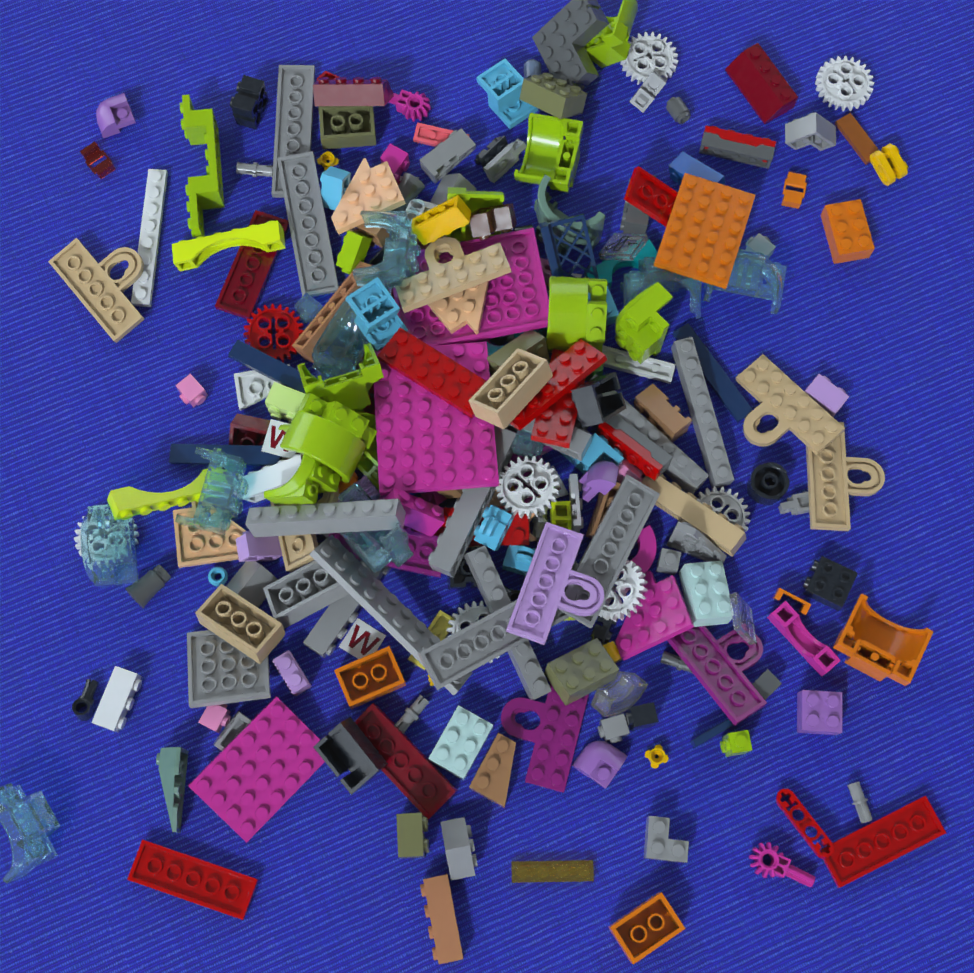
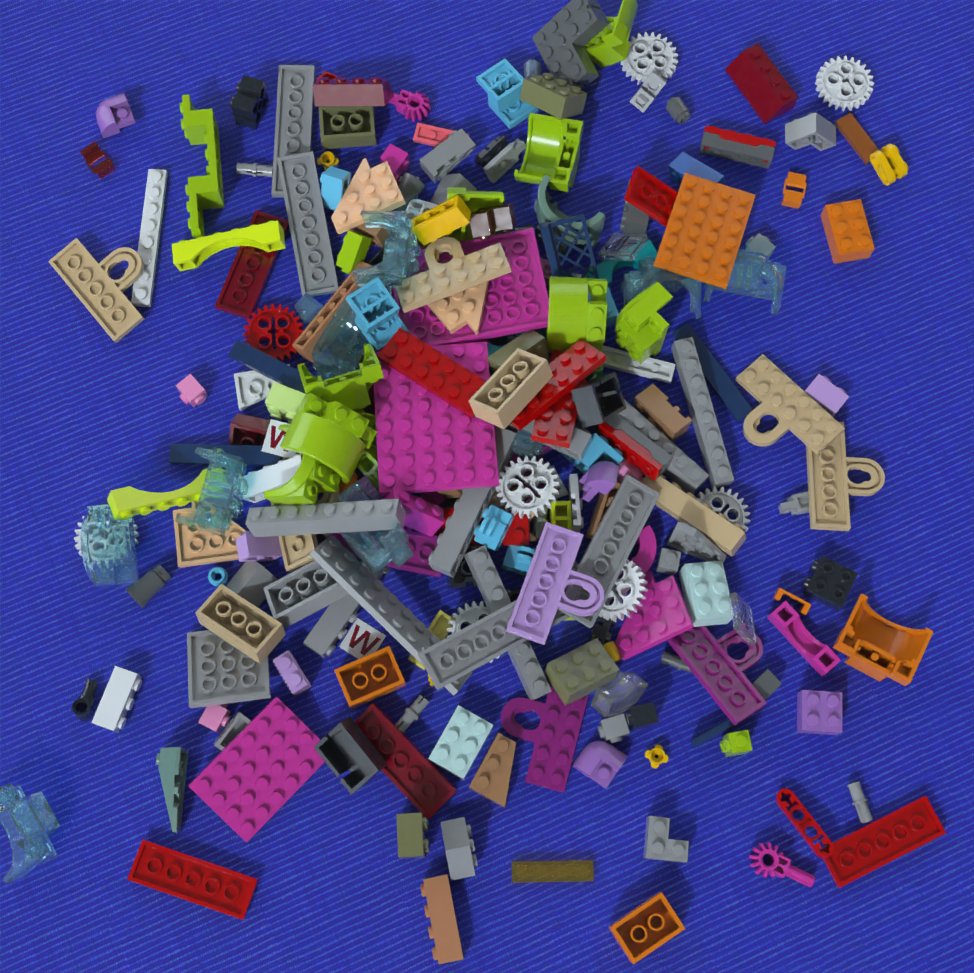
black brick [747,462,790,505] -> none

